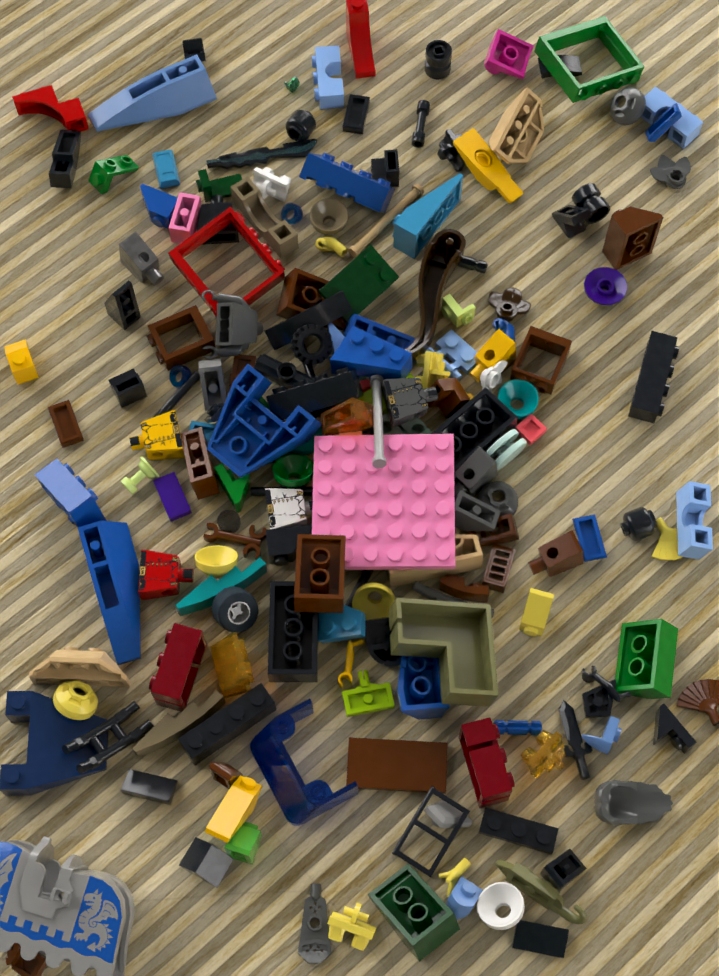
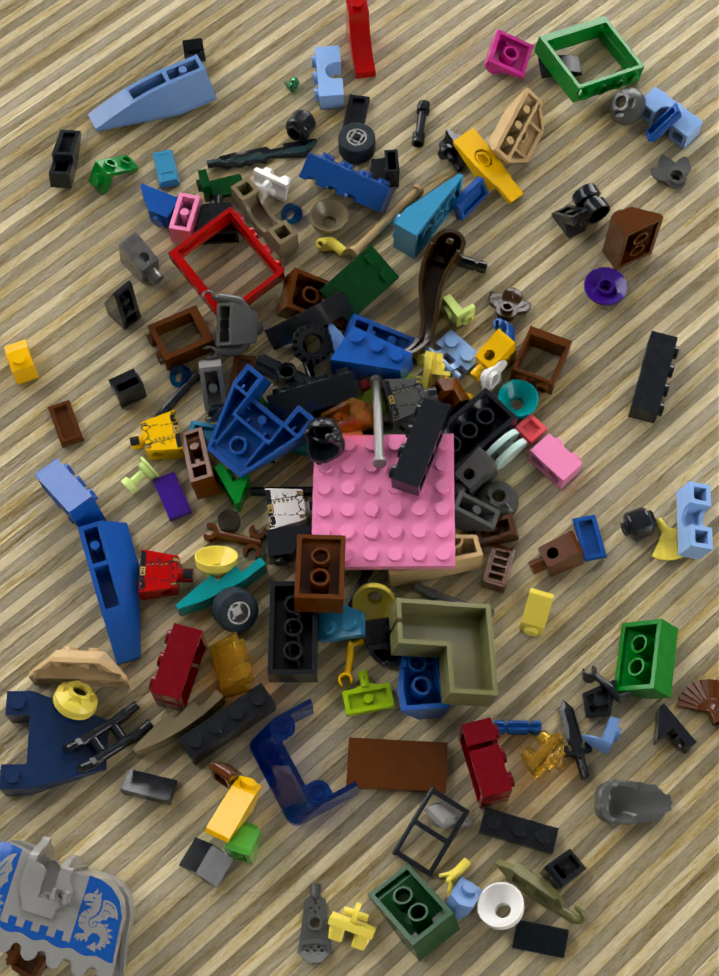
red arch [12,85,89,131] -> none
green piece [272,454,314,489] -> none
black wheel [425,40,452,80] -> none
reddish brown slope [439,574,489,602] -> none
none -> black hair [304,417,346,465]
none -> black wheel [338,122,375,164]
none -> black brick [389,397,451,496]
none -> blue tile [451,176,489,221]
none -> bright pink brick [528,433,582,490]

